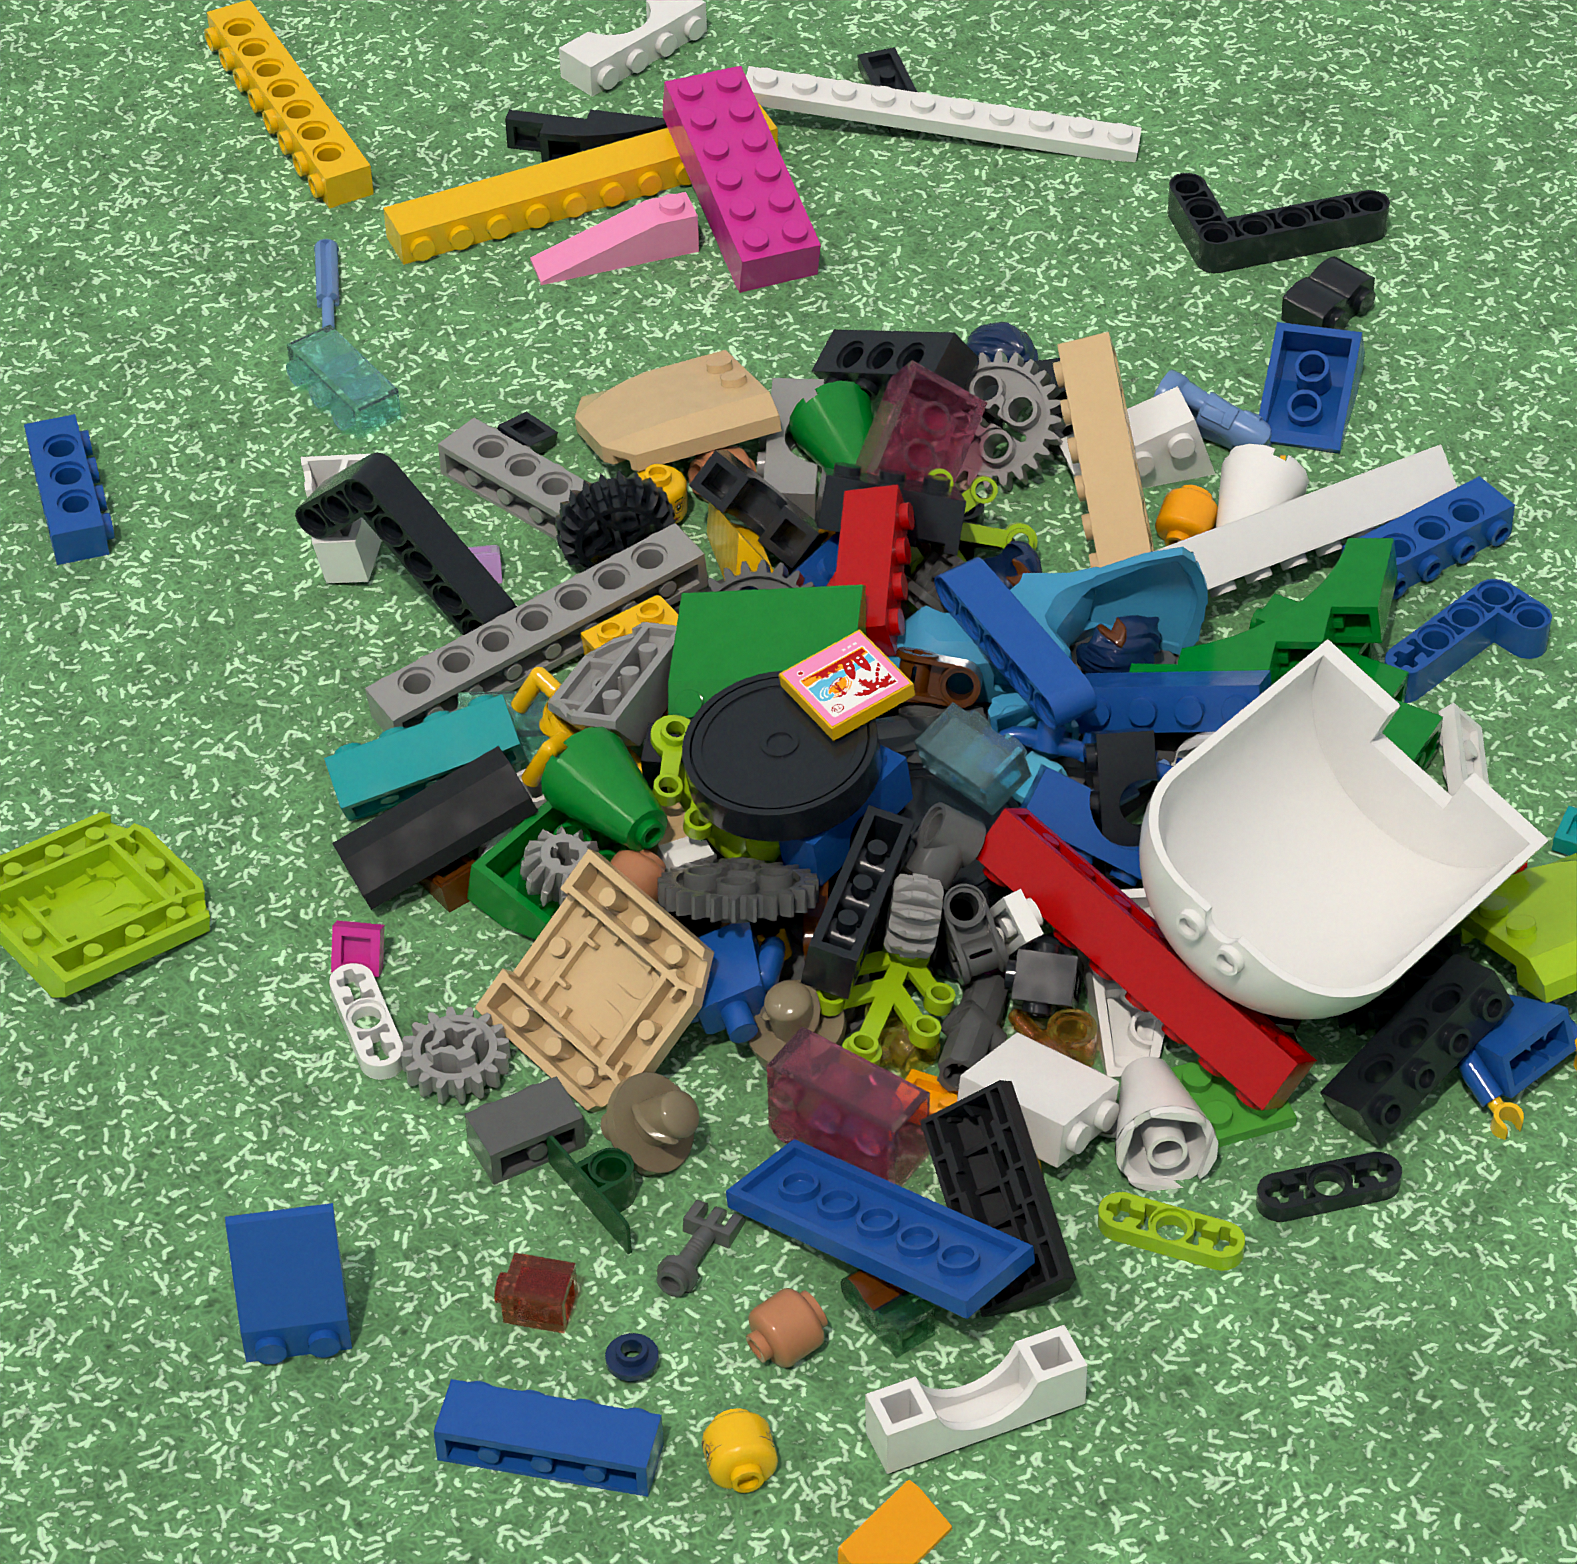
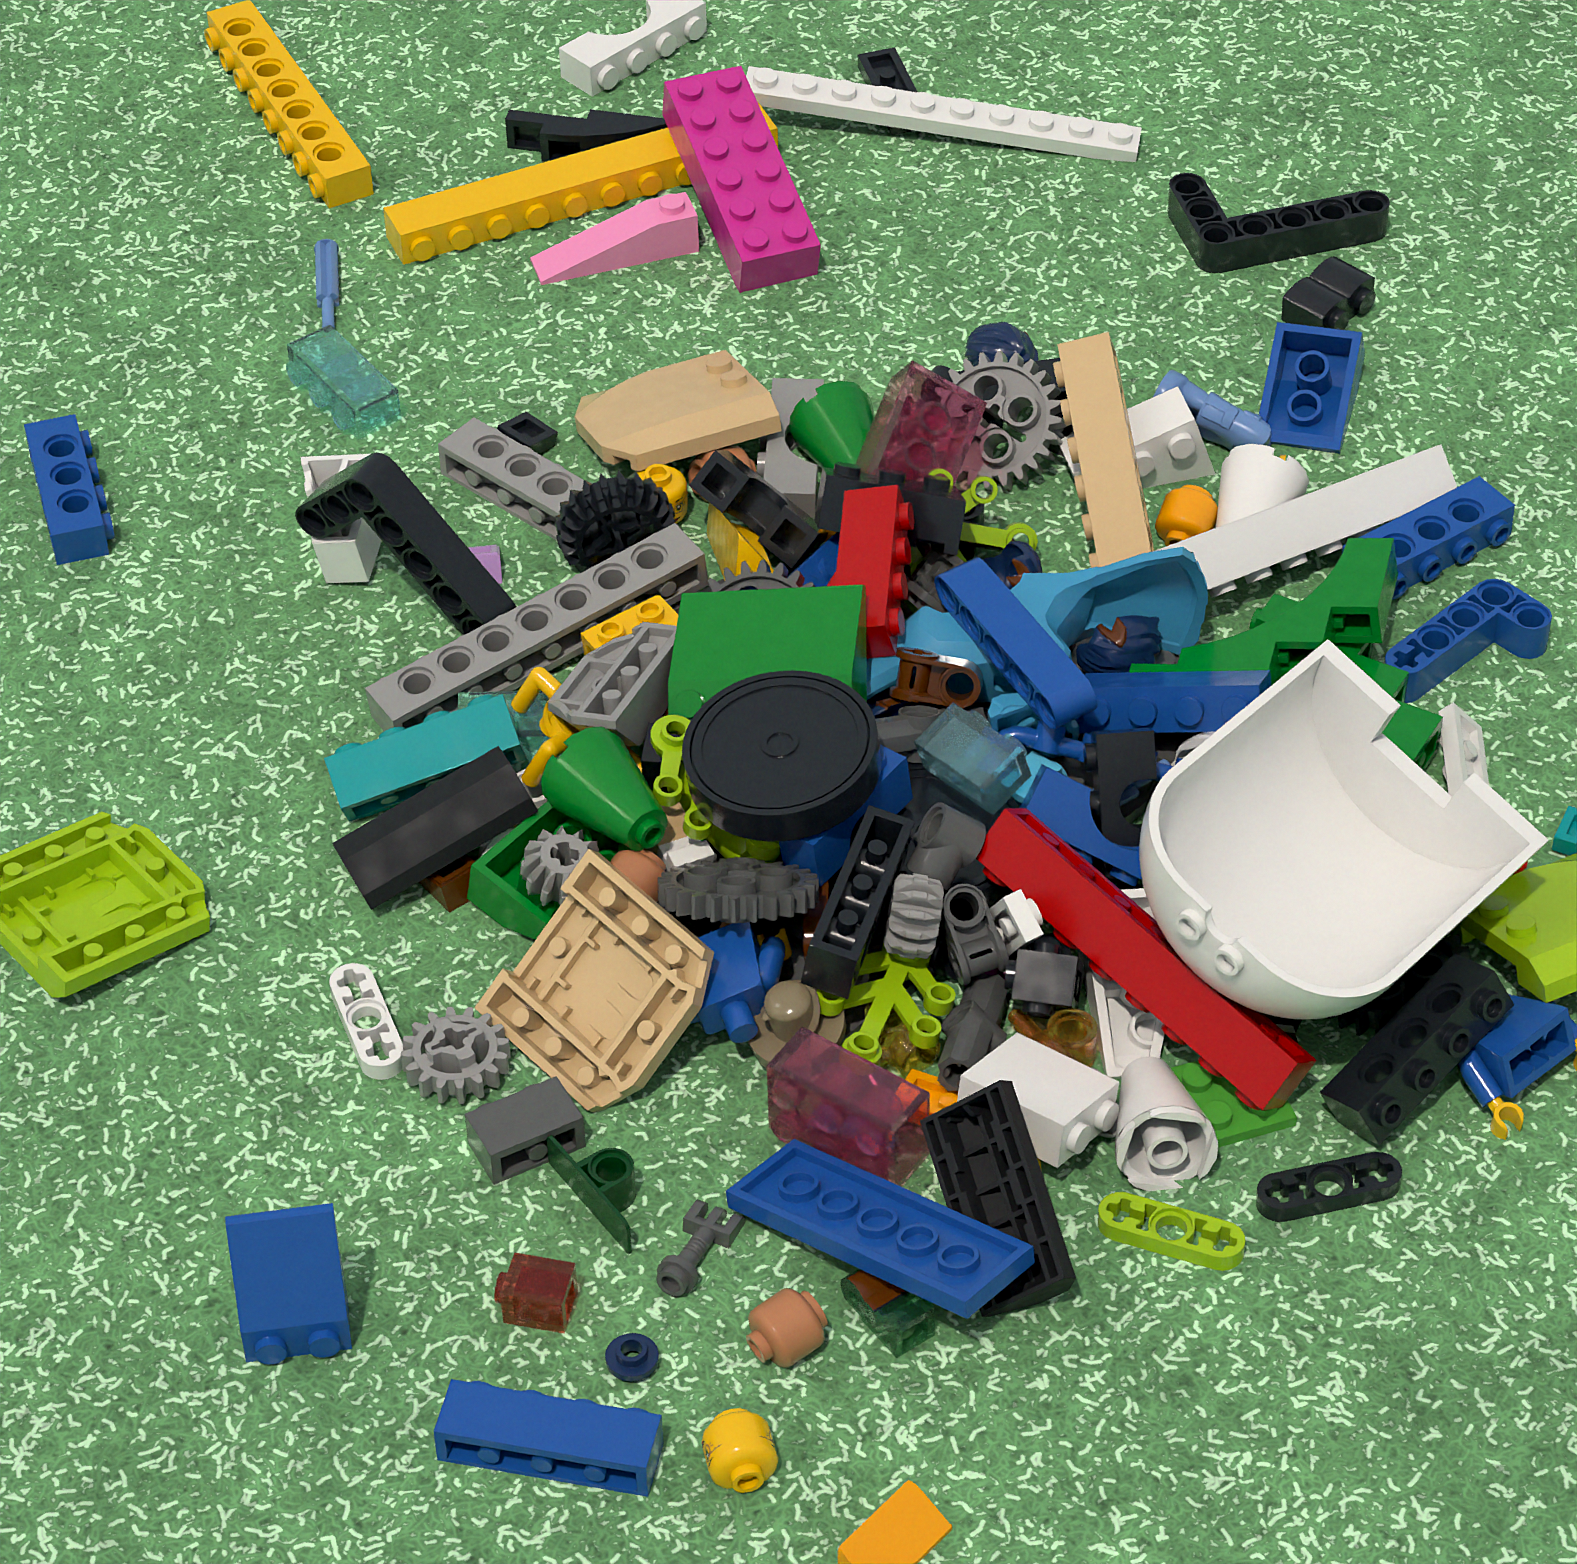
dark pink tile [331,920,385,977] -> none
dark tan plate [600,1072,700,1177] -> none
tile [779,629,915,741] -> none
black brick [812,329,979,403] -> none
white arch [865,1325,1087,1474] -> none

